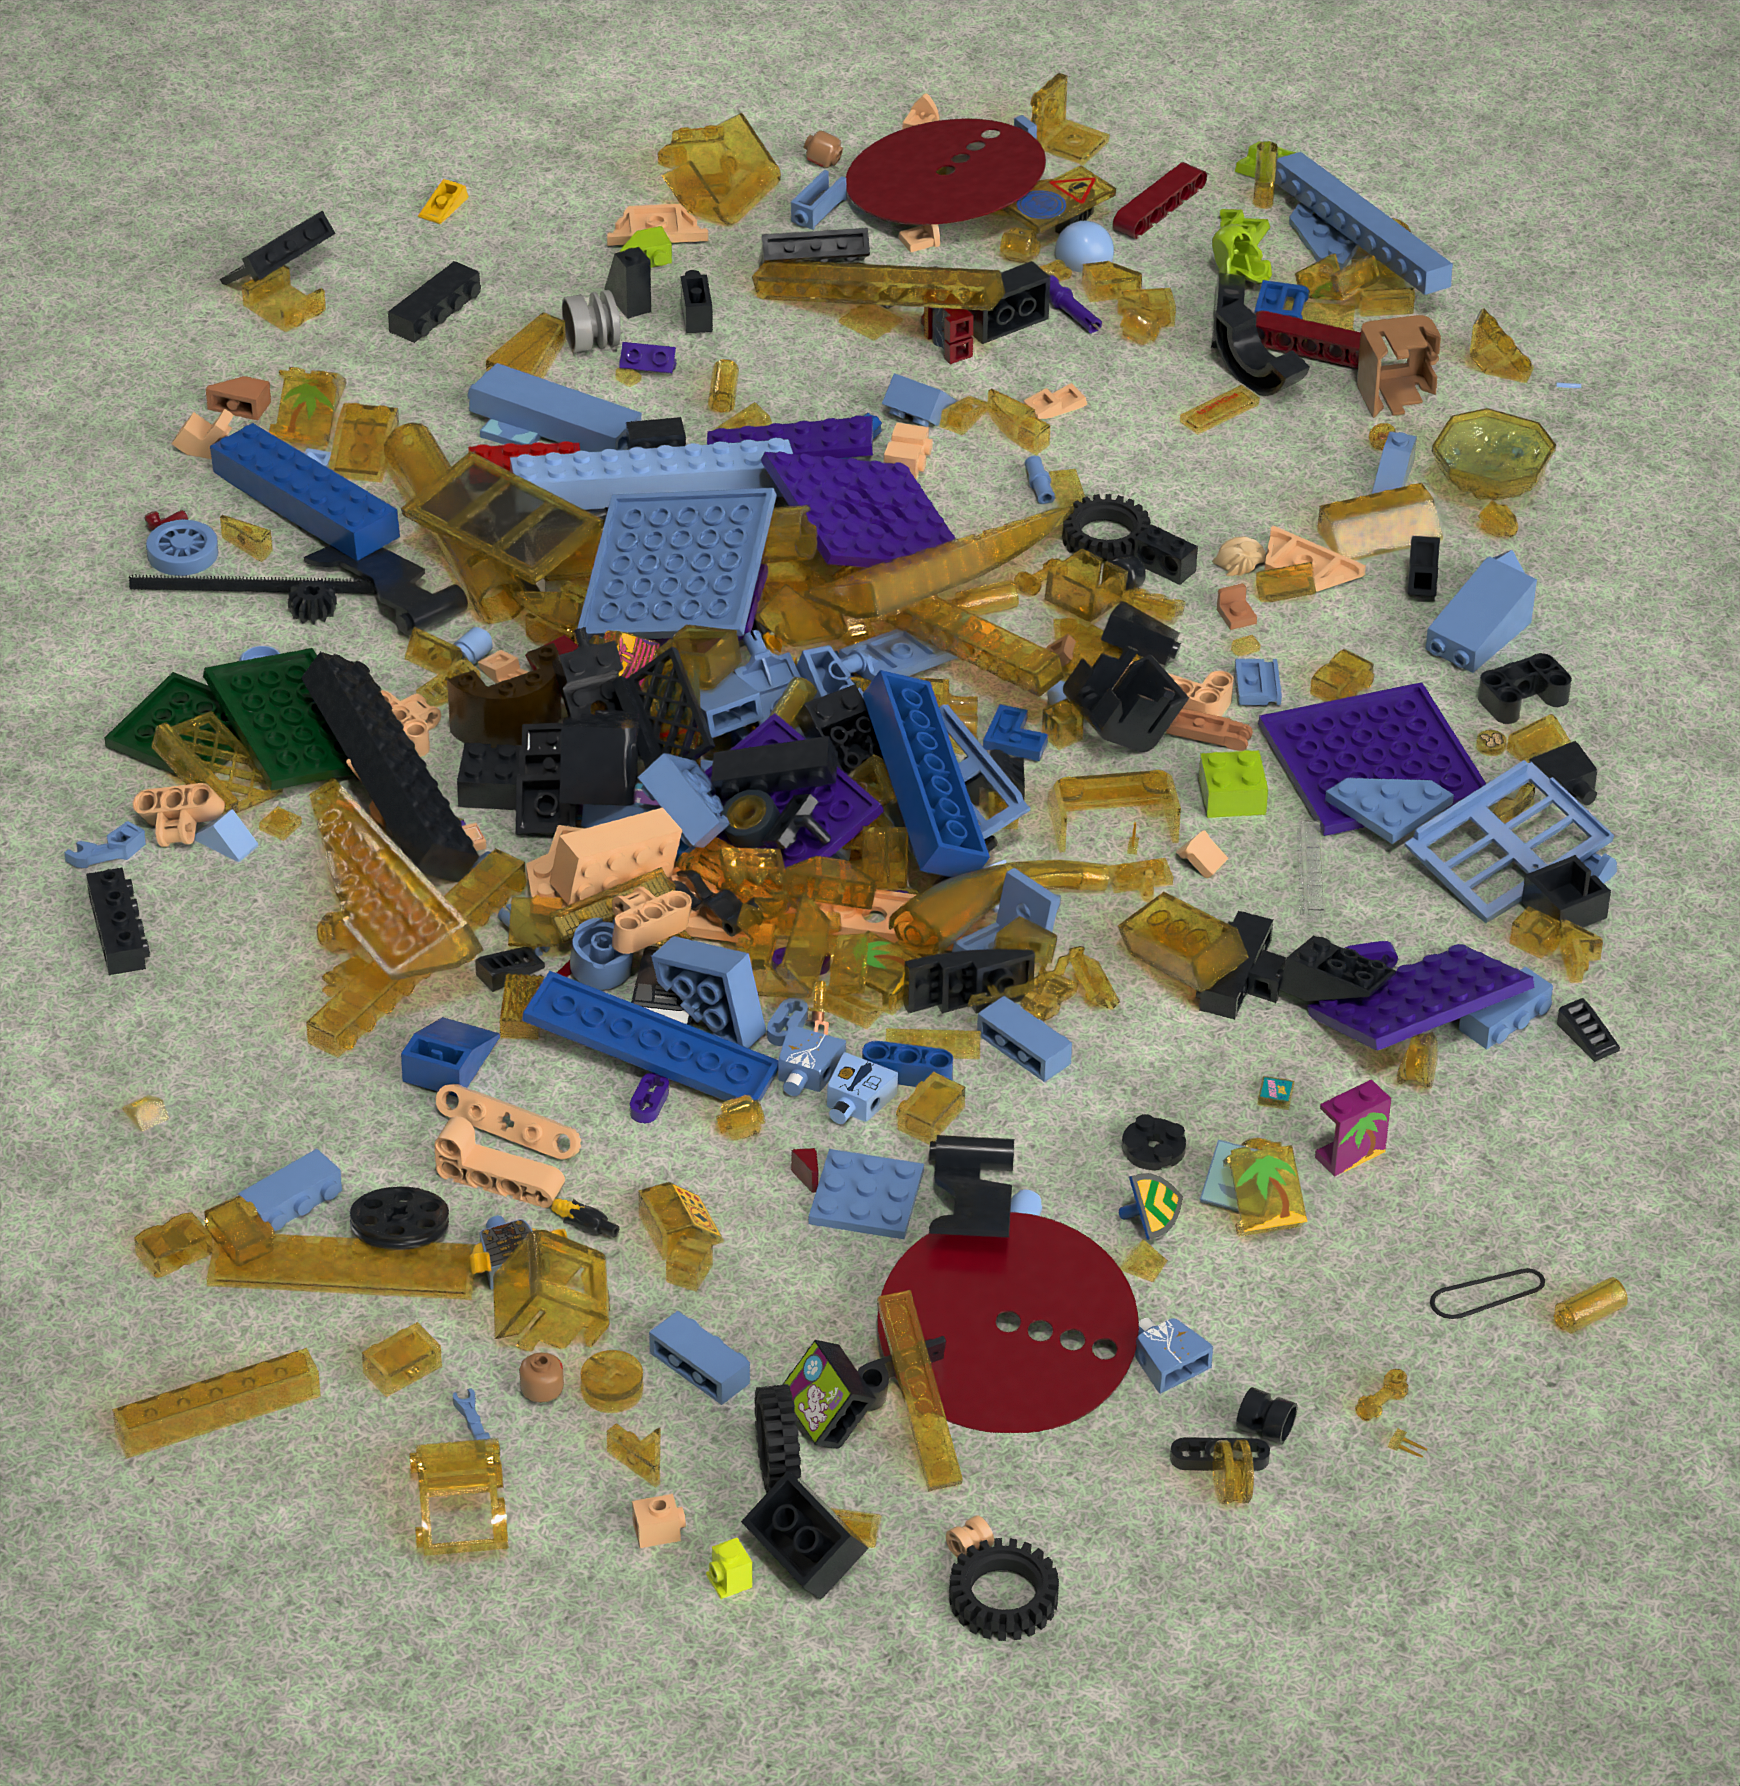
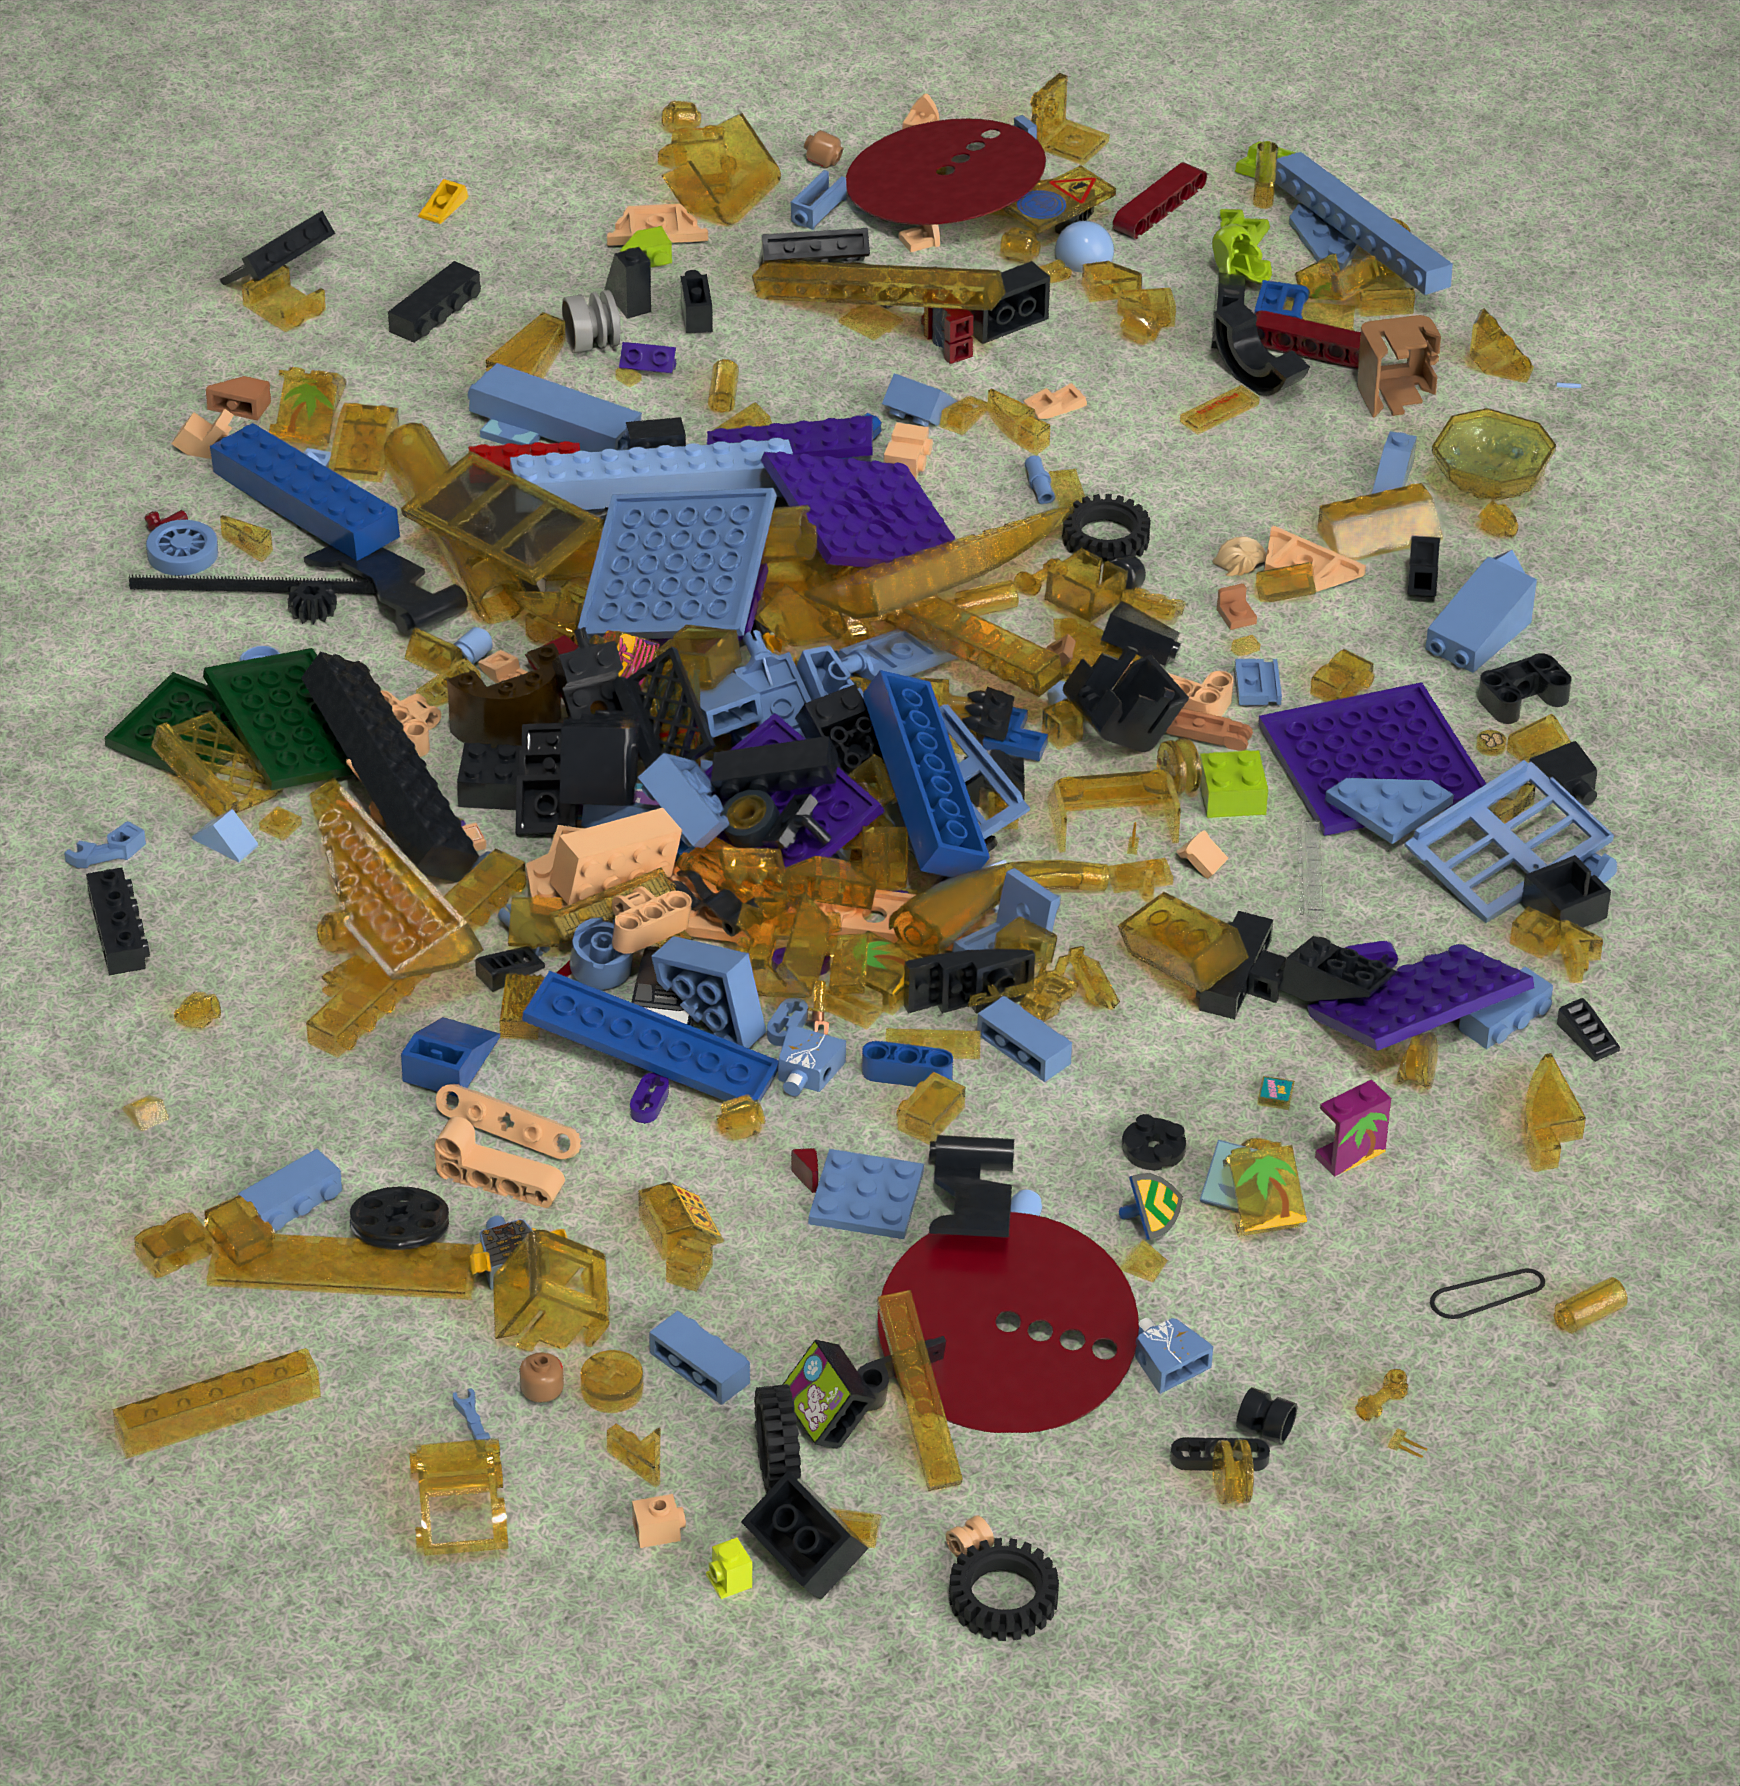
light nougat piece [133,783,225,847] -> none
clear yellow brick [362,1322,442,1397] -> none
black piece [551,1199,620,1238] -> none
clear yellow brick [768,677,817,730] -> none
light blue torso [827,1052,898,1124] -> none
dark purple pin [1049,275,1102,334] -> none
black brick [1134,524,1198,585] -> none
clear yellow tile [1369,423,1396,451] -> none
none -> clear yellow rock [174,992,221,1029]
none -> clear yellow head [662,101,701,134]
none -> black plate [962,686,1015,742]
none -> clear yellow head [1157,738,1202,796]
none -> clear yellow slope [1523,1053,1586,1172]

